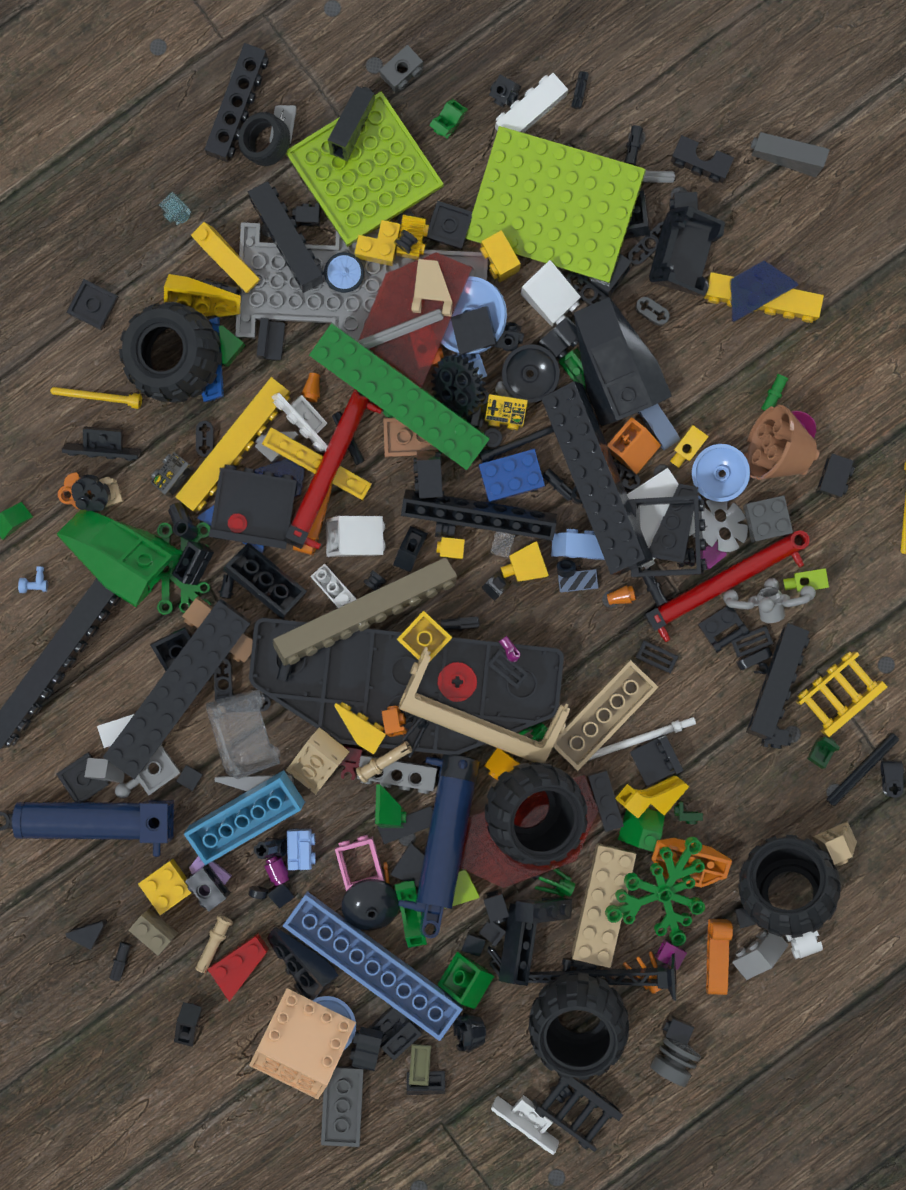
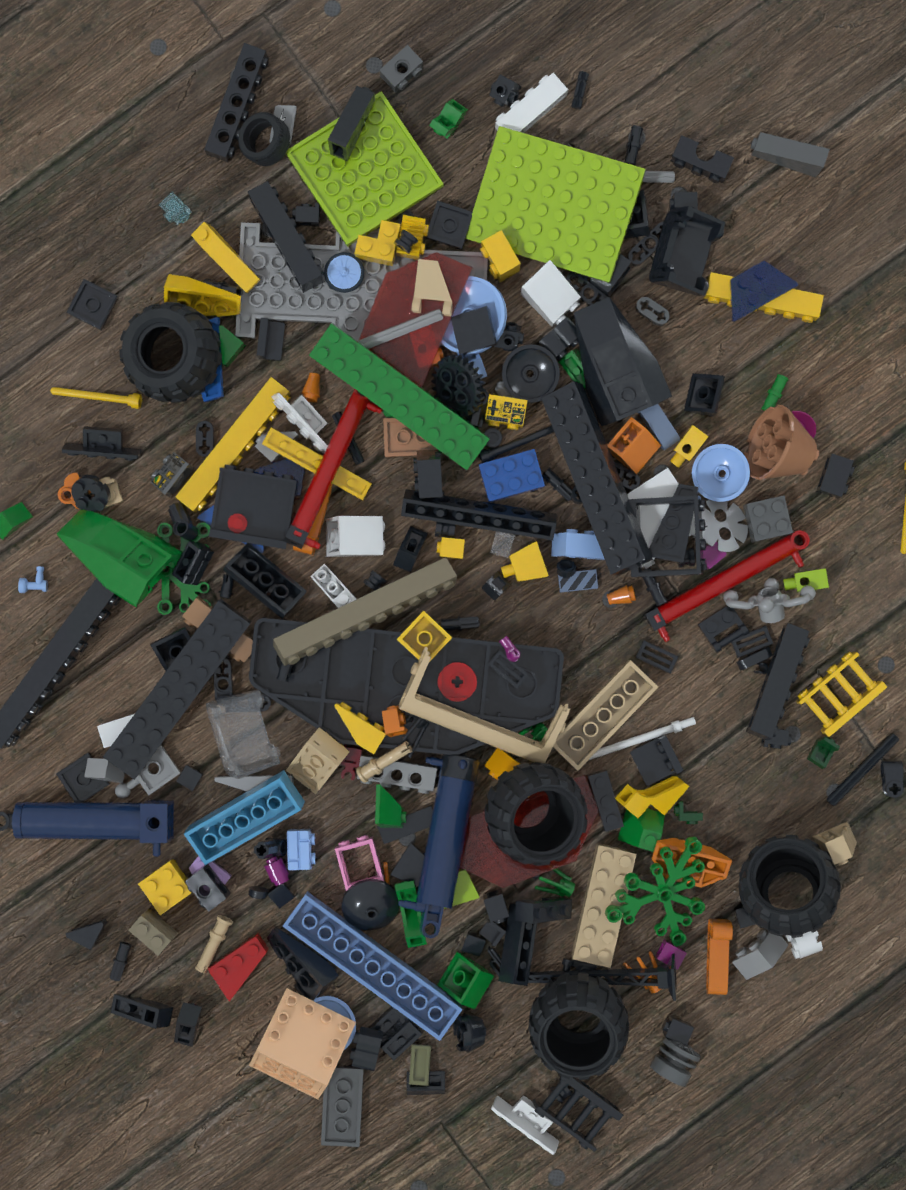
none -> black slope [111,994,173,1029]
none -> black slope [684,373,725,417]

